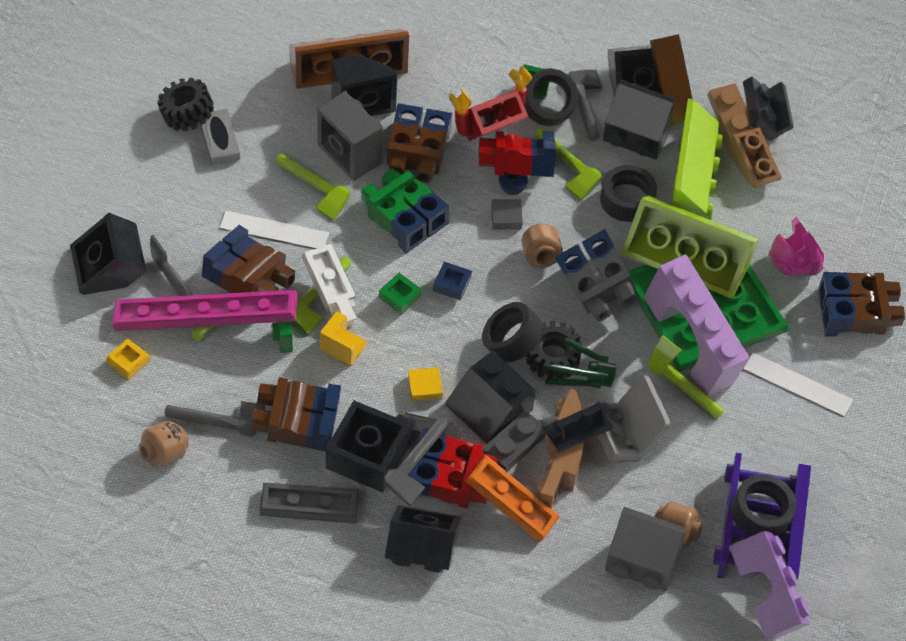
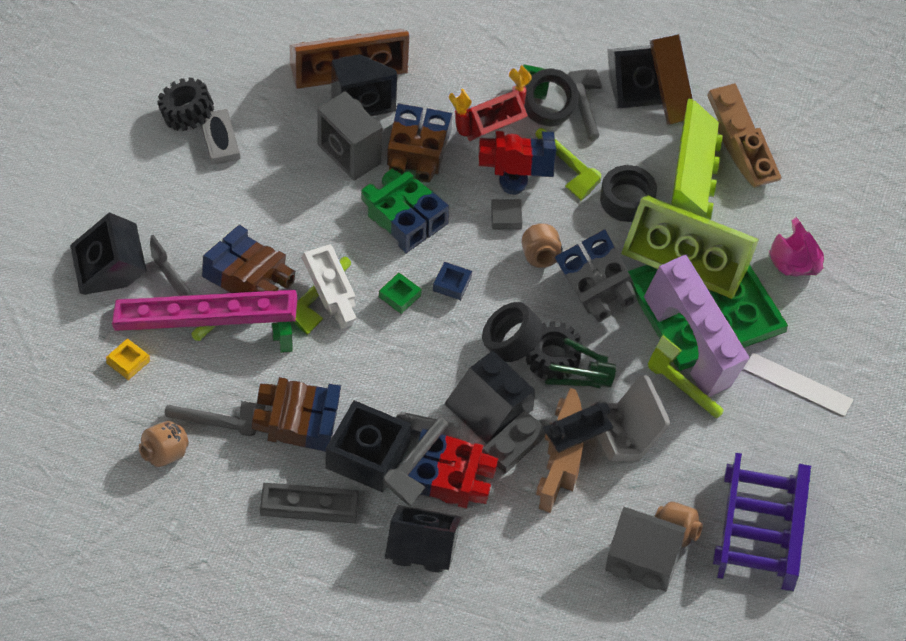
white sticker [220,211,329,248] -> none
lime piece [275,154,350,220] -> none
yellow panel [320,311,366,366] -> none
yellow tile [408,367,443,402] -> none
orange tile [465,455,560,543] -> none
black slope [603,80,675,160] -> none
medium lavender arch [729,531,810,639] -> none
black tyre [731,474,796,536] -> none
black bracket [743,76,794,141] -> none
hips [818,272,905,337] -> none

